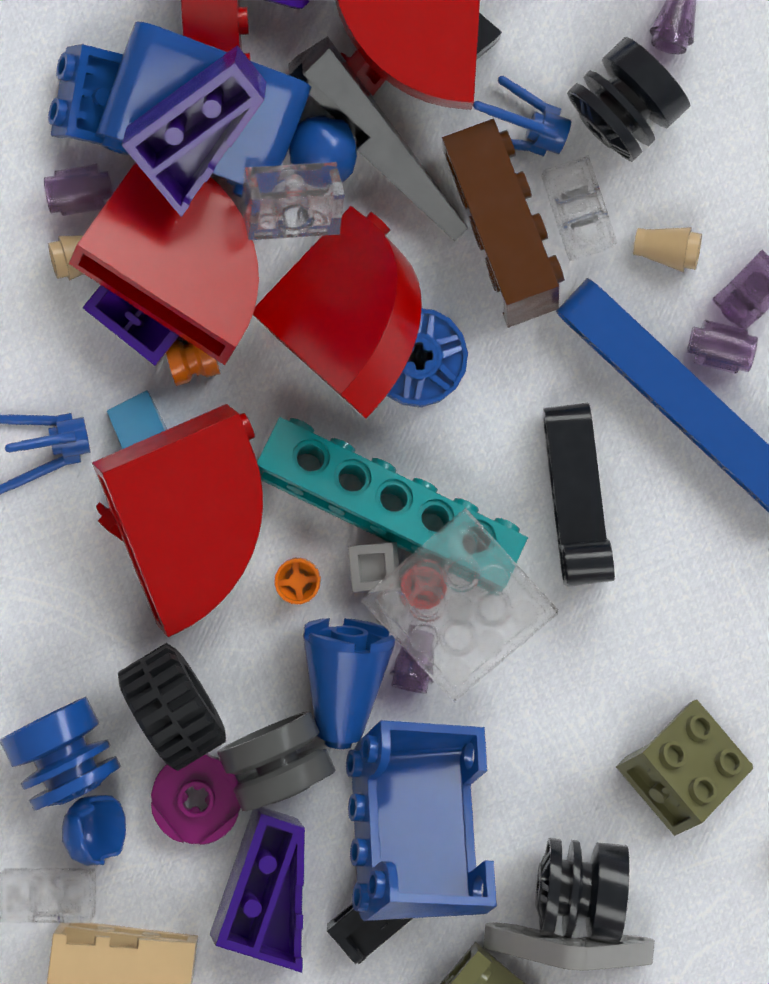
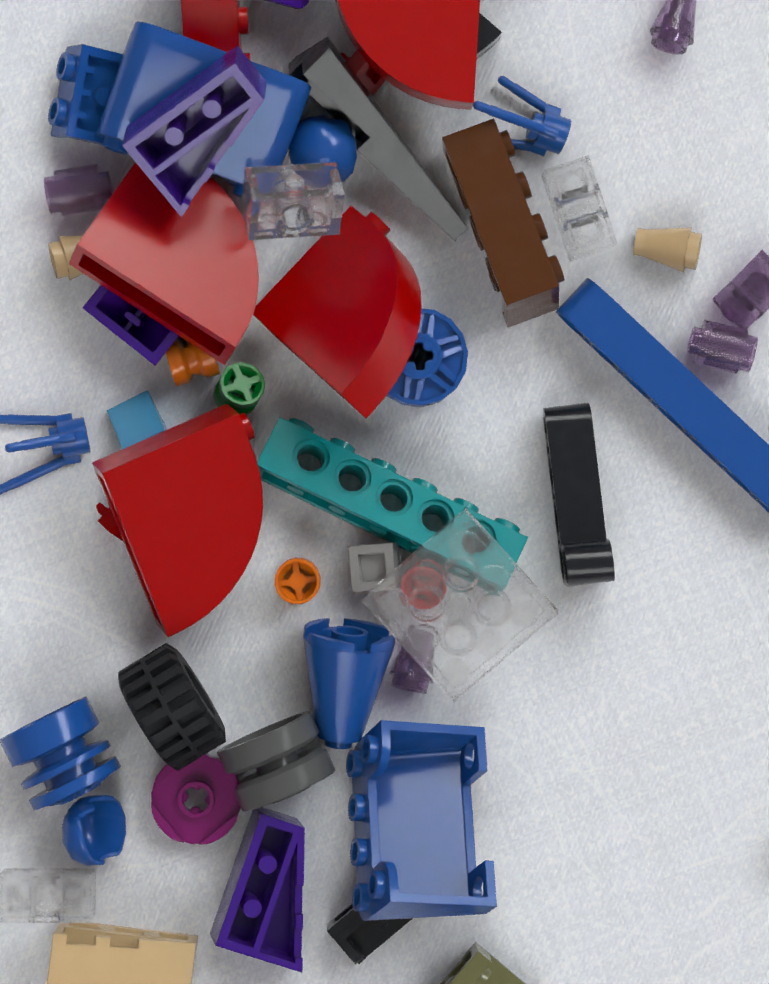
light grey beam [483,922,655,971] -> none
black wheel [535,838,630,942] -> none
black wheel [567,37,691,162] -> none
olive bracket [616,700,753,836] -> none
none -> green wheel [213,362,265,416]

